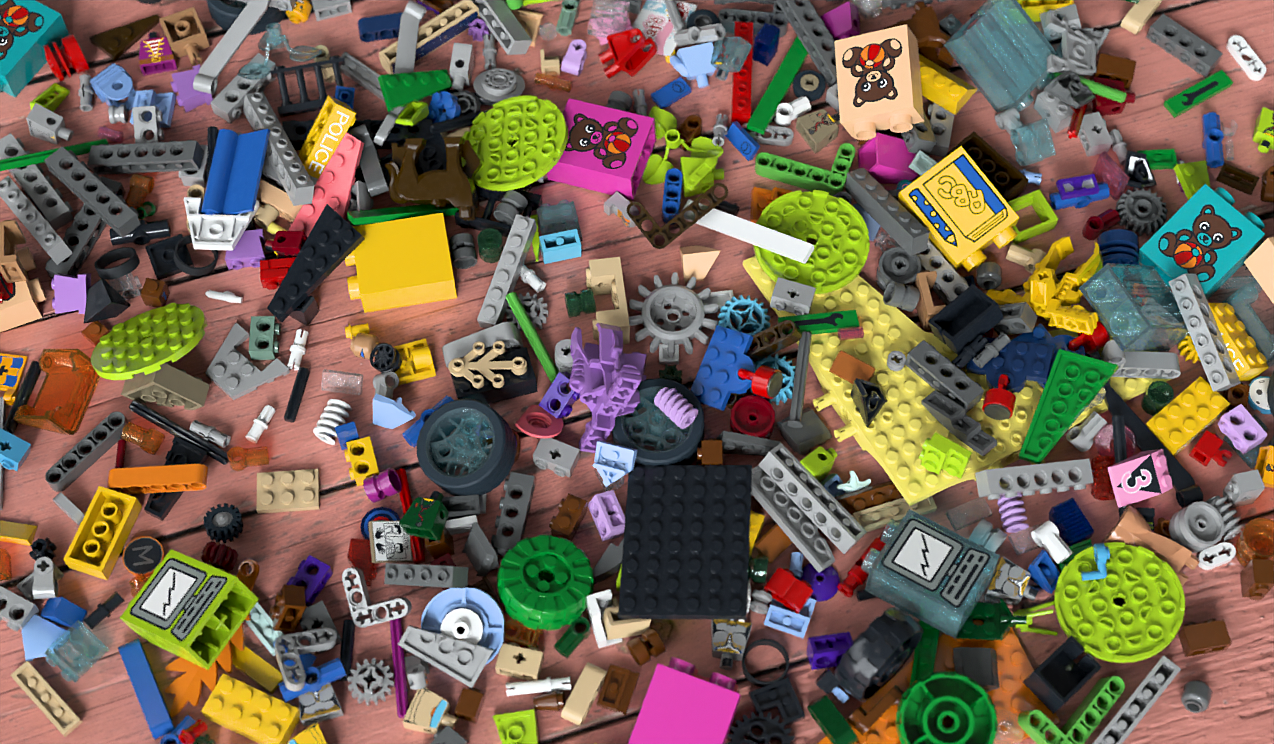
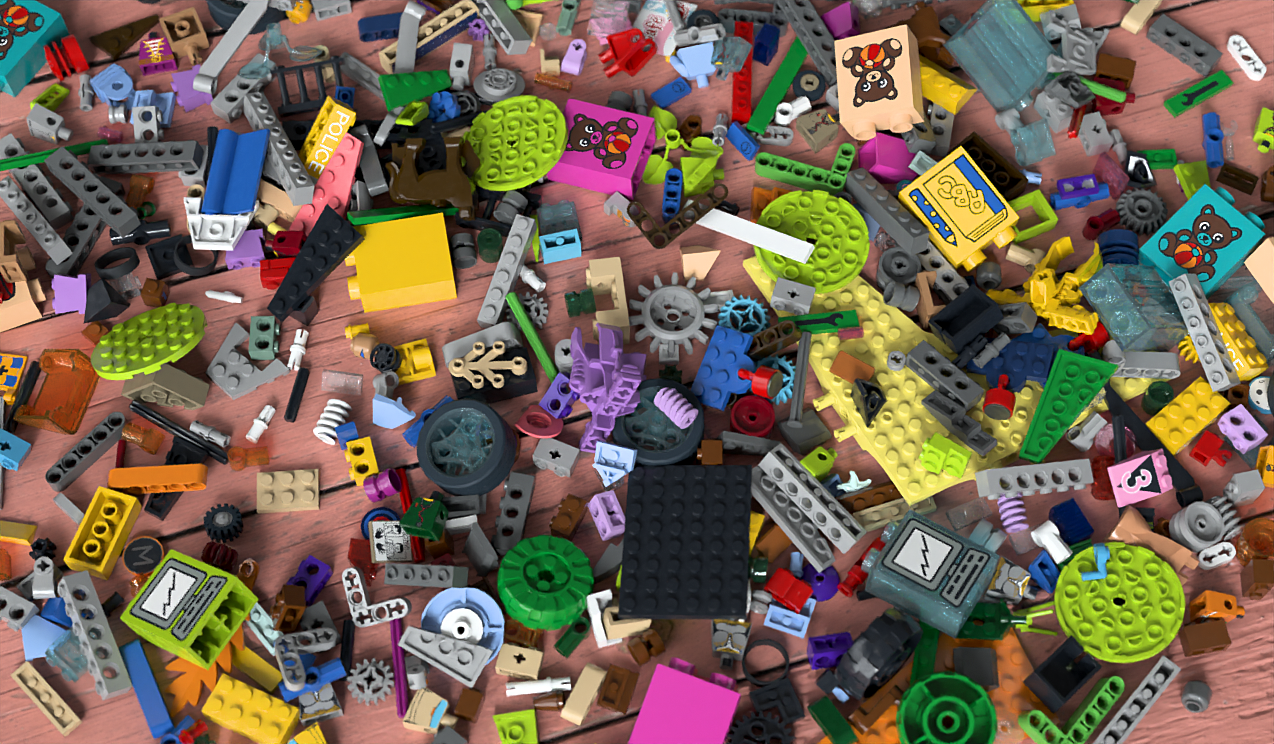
none -> light grey brick [58,570,132,700]
none -> orange torso [1189,590,1245,624]

